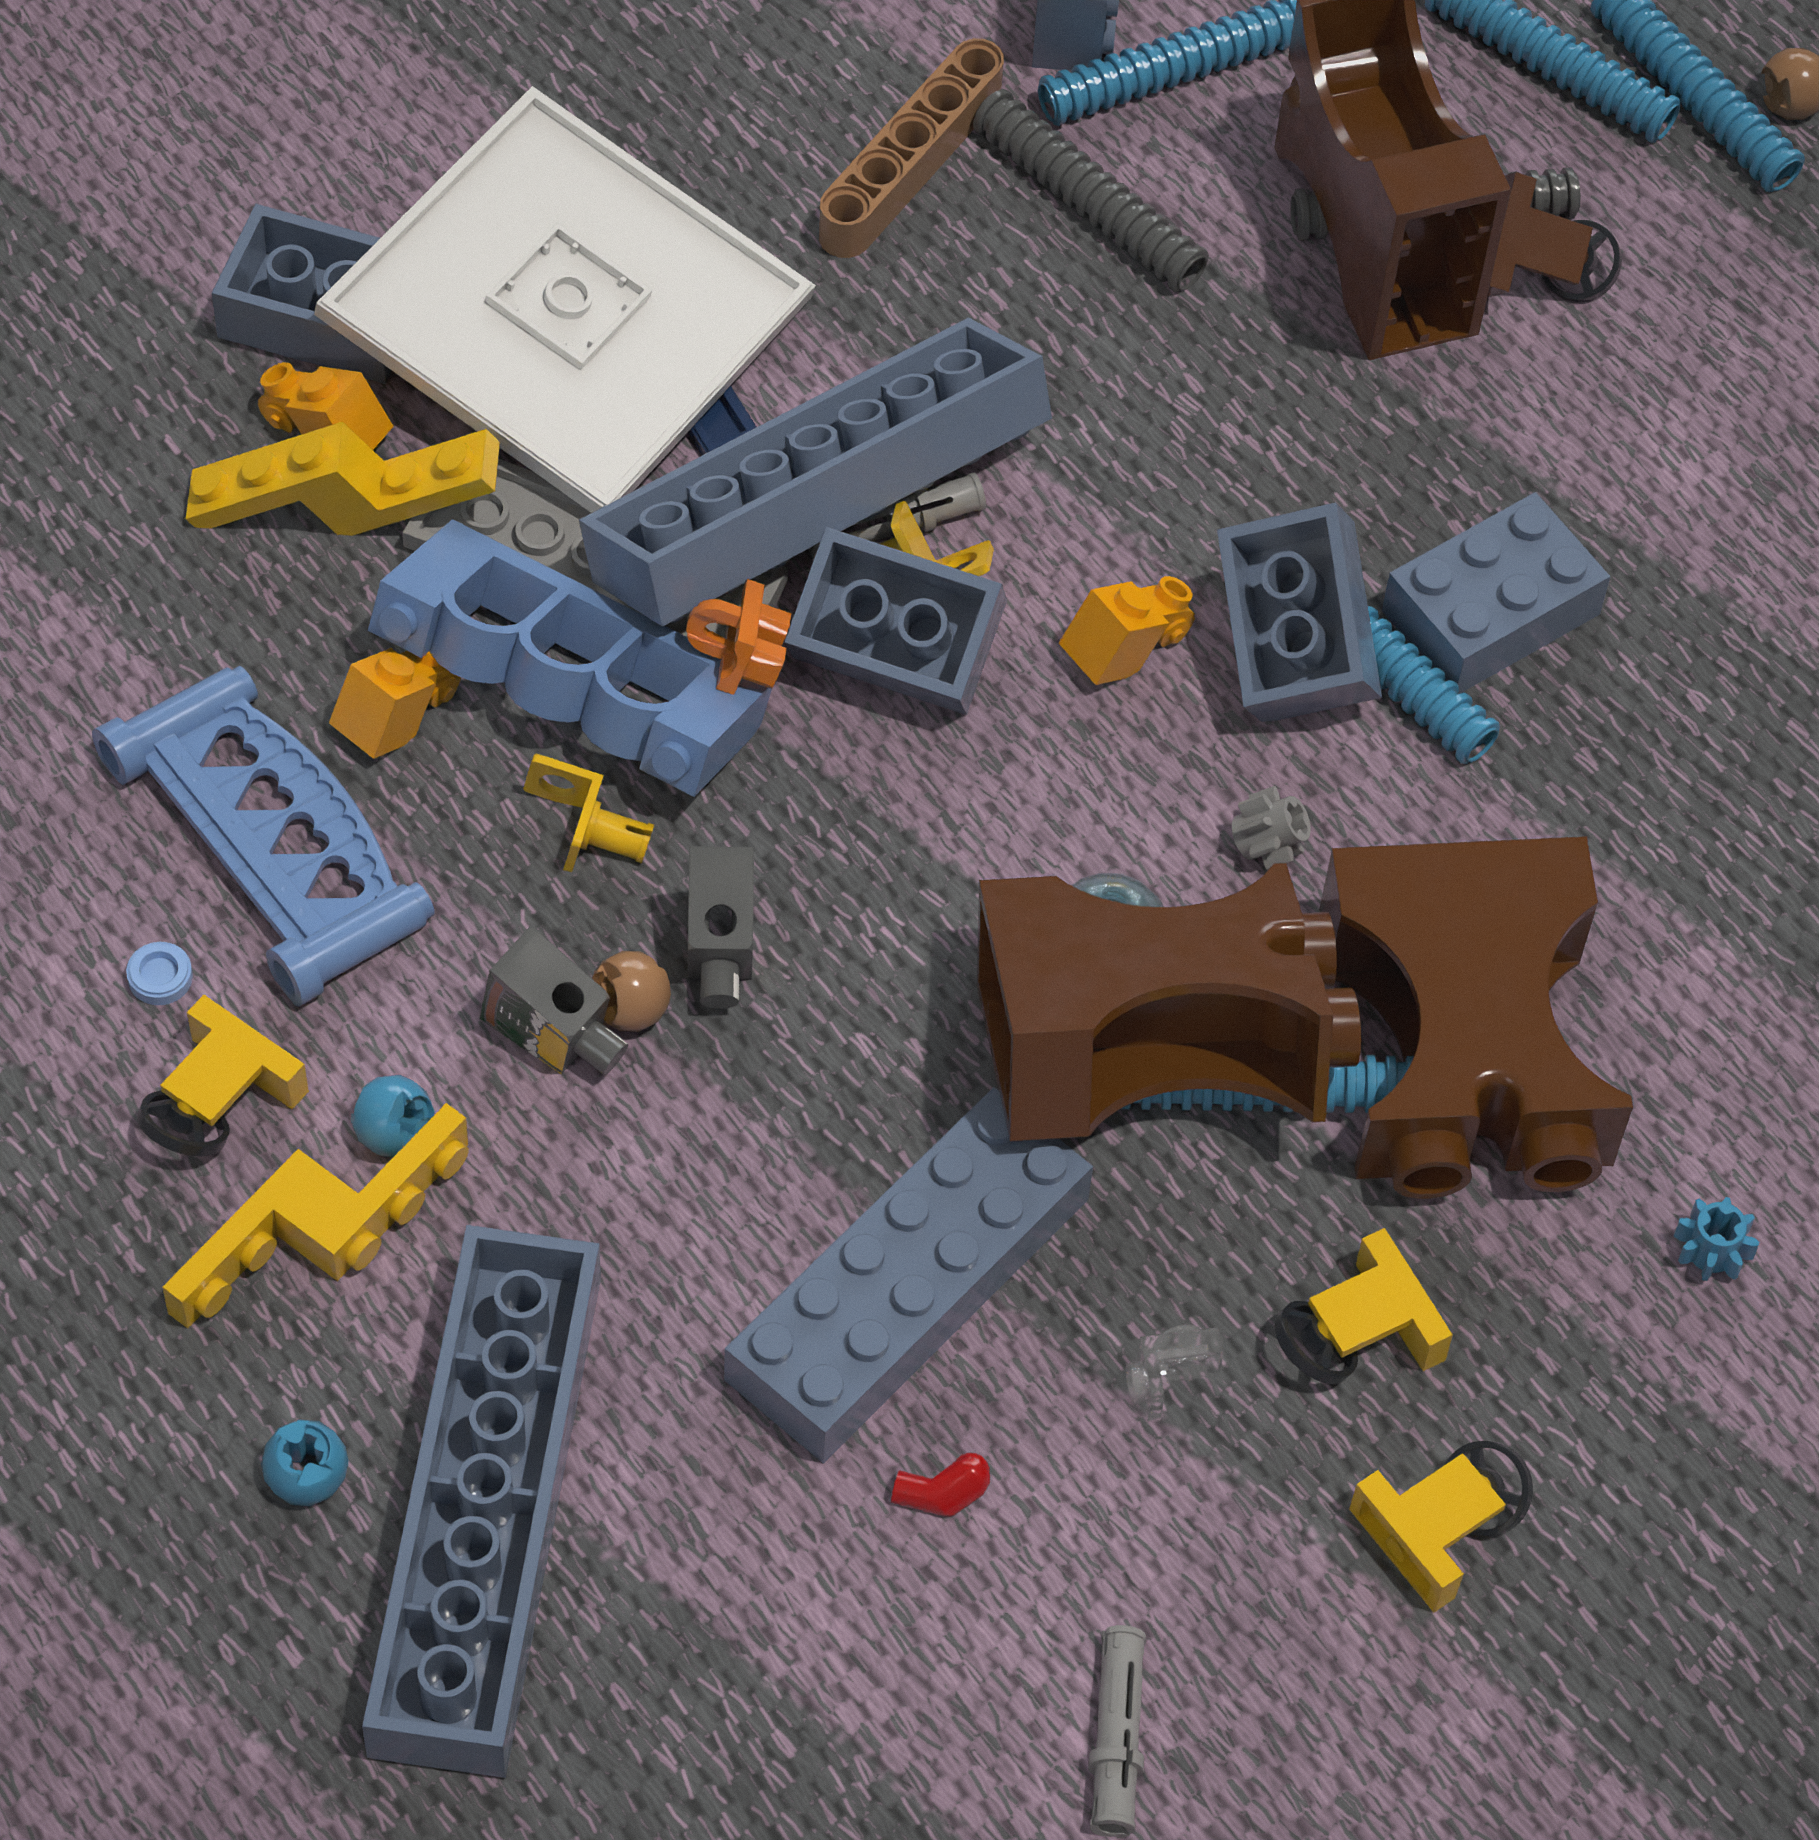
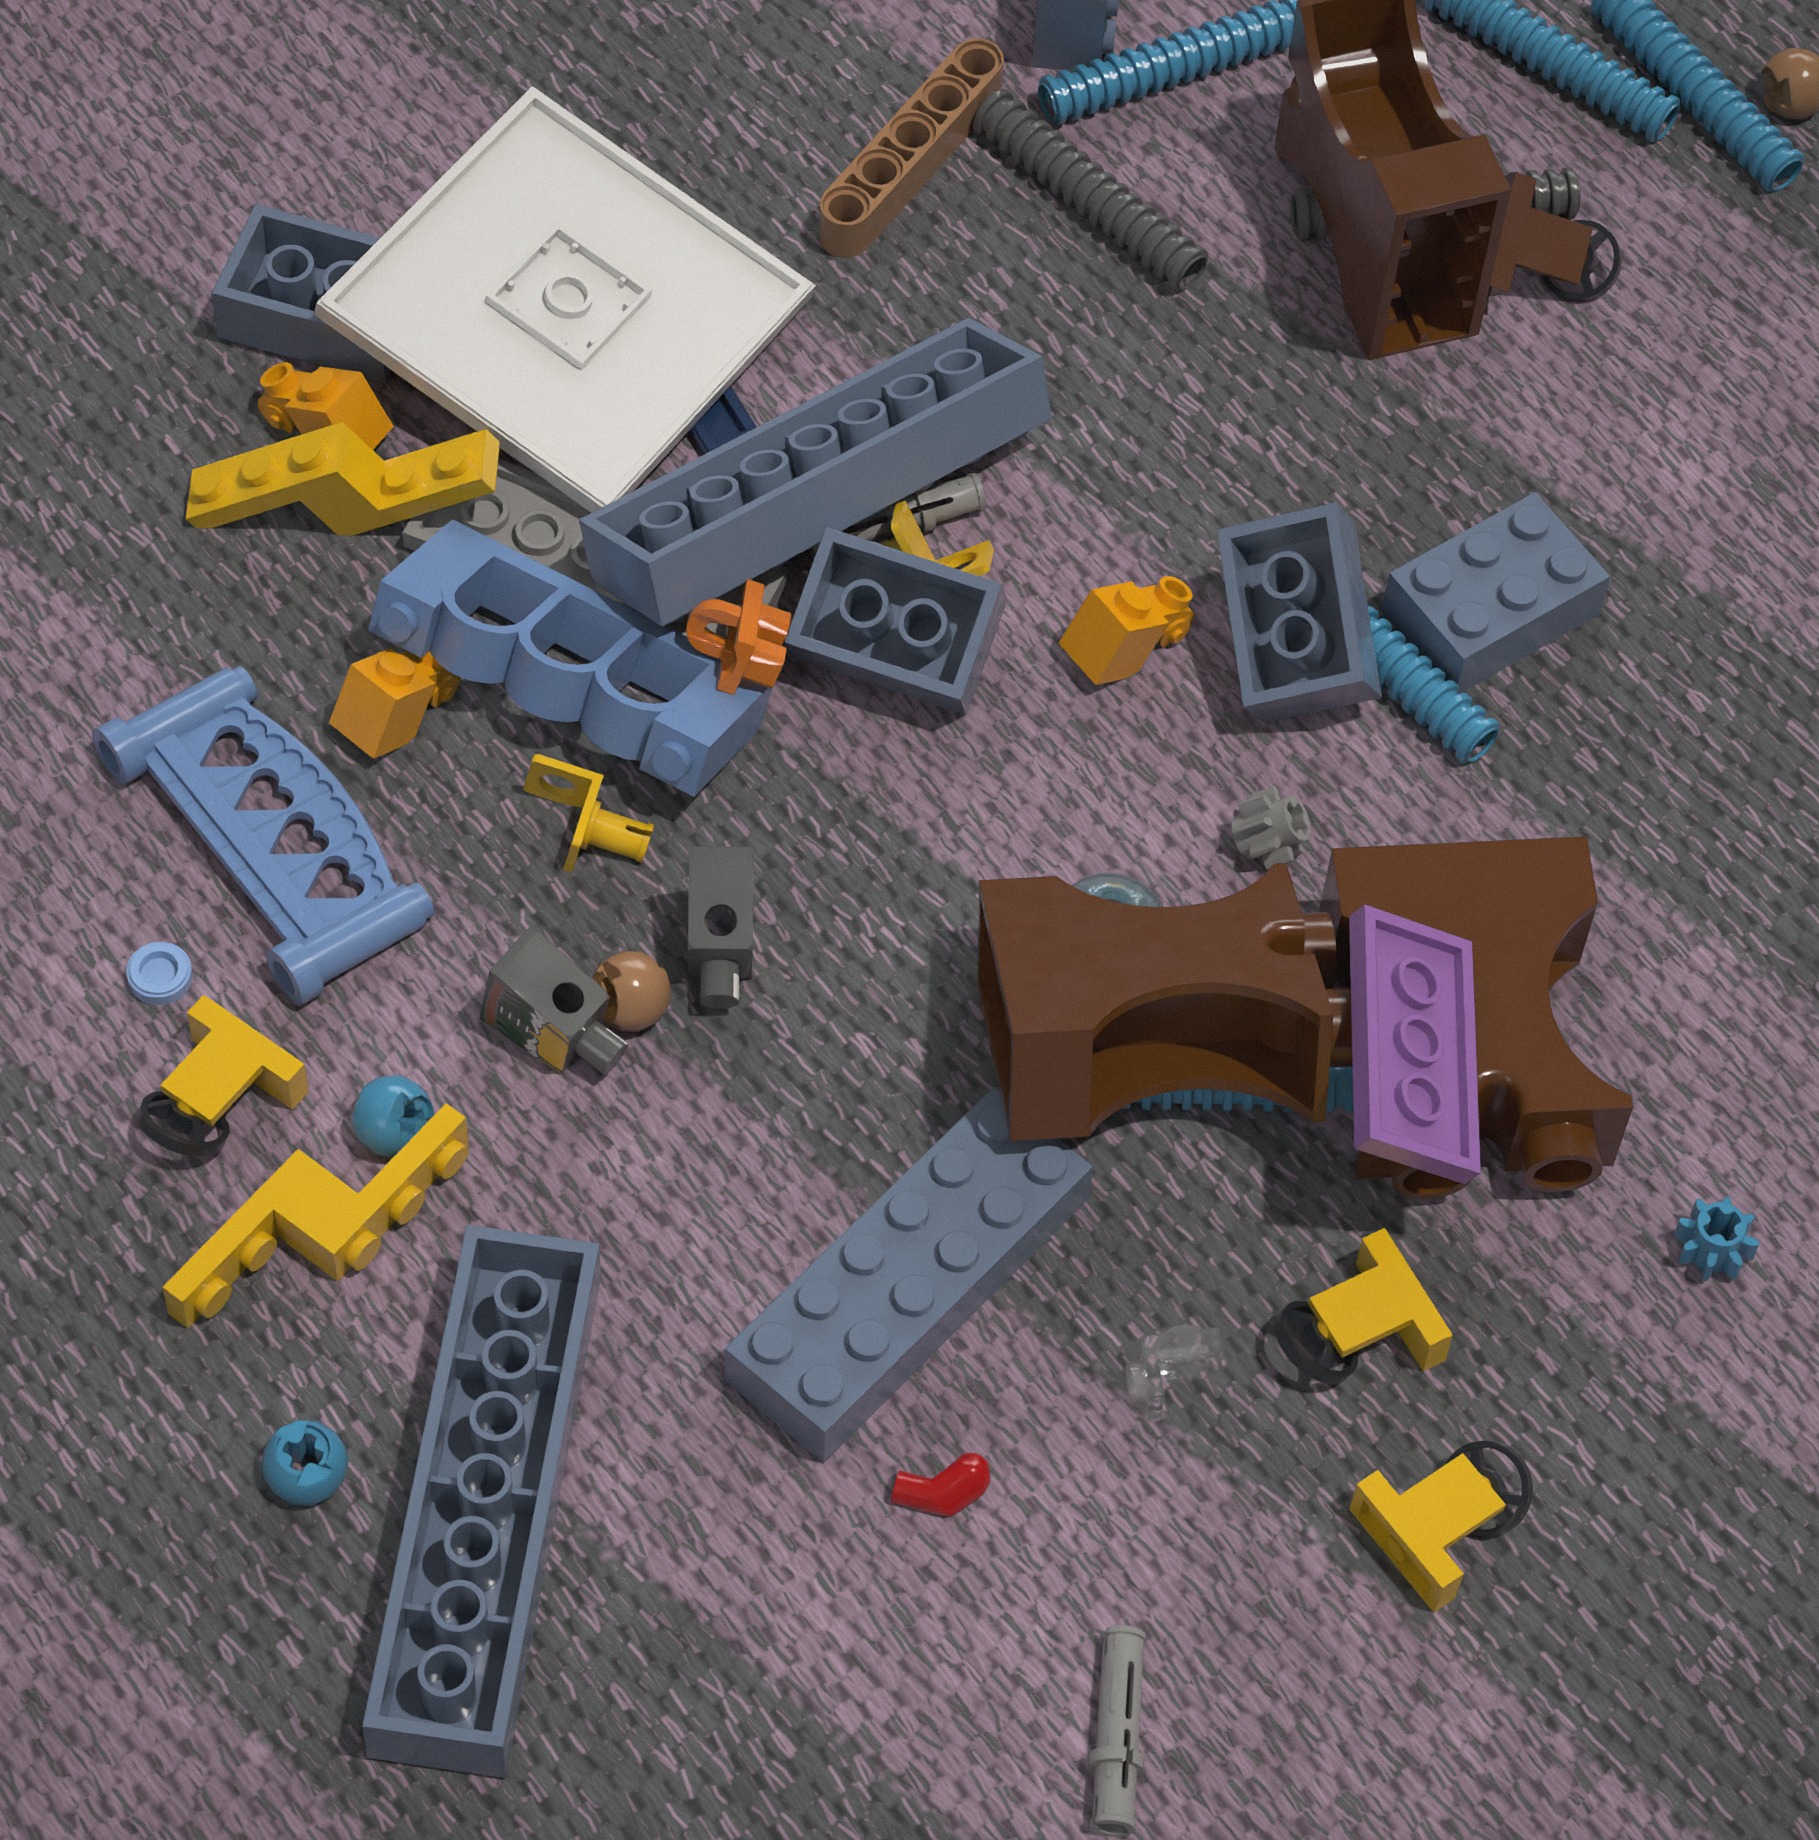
none -> medium lavender plate [1349,904,1481,1184]

